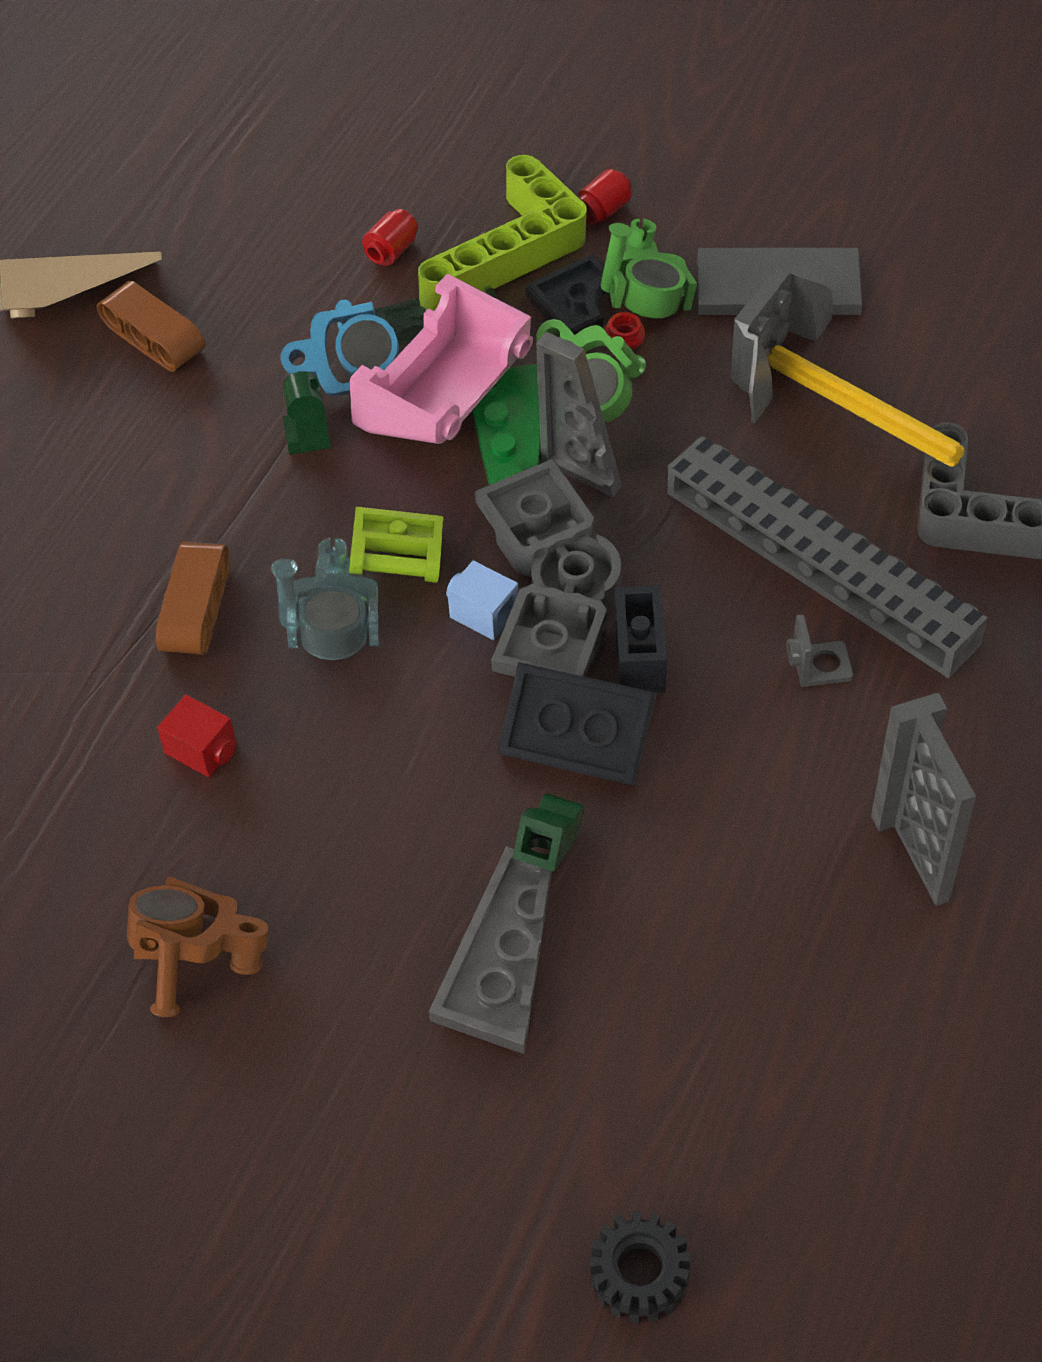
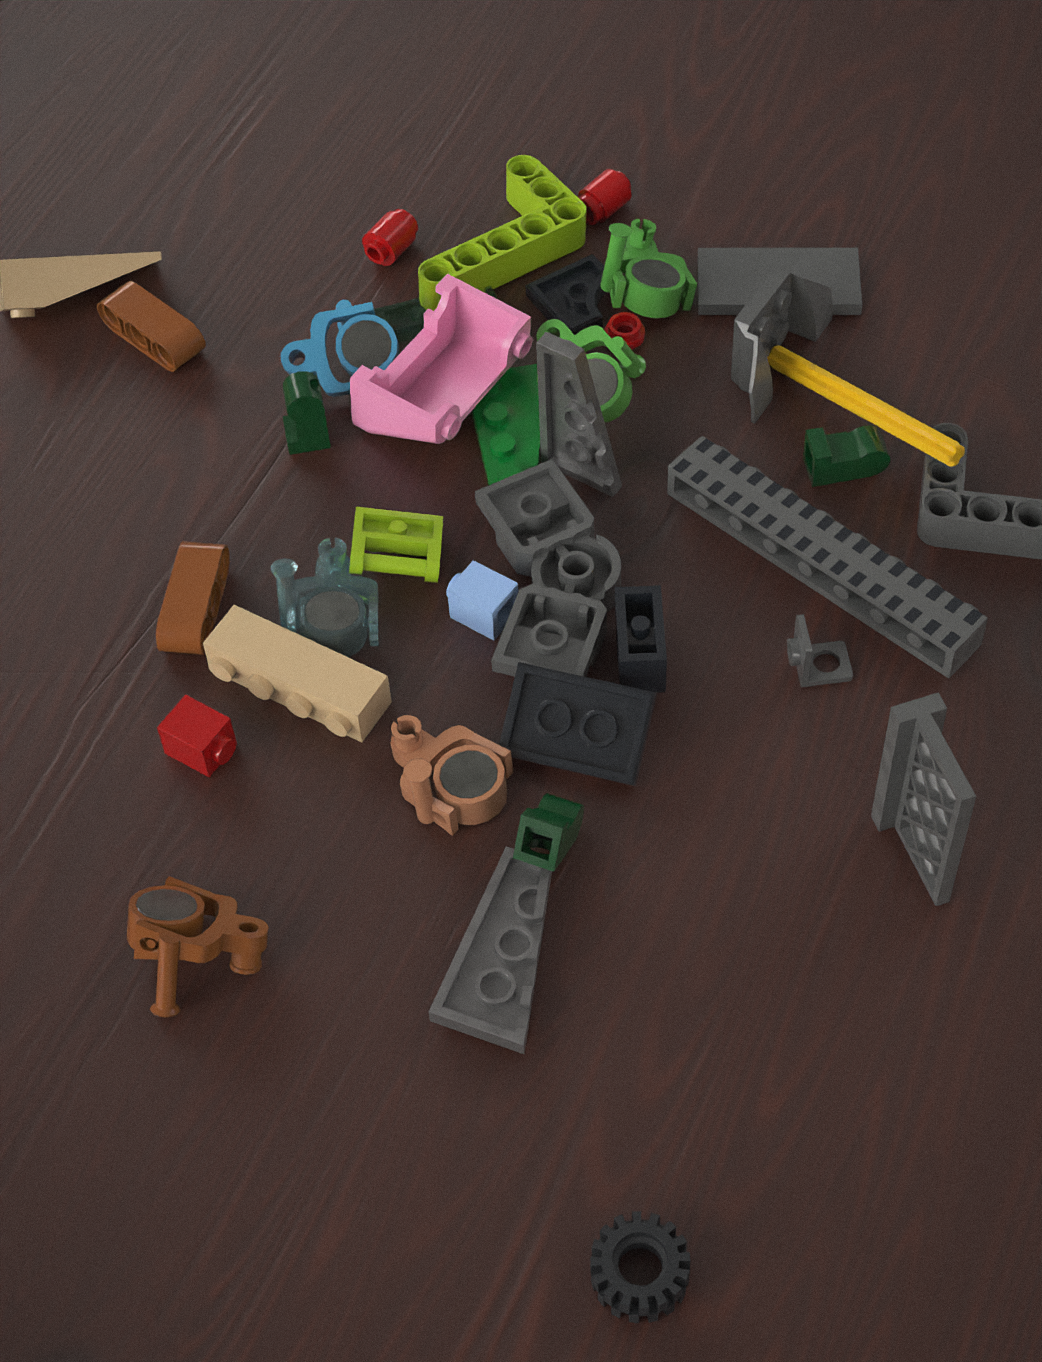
none -> tan brick [203,605,392,742]
none -> nougat piece [390,715,514,836]
none -> dark green leg [803,425,890,487]

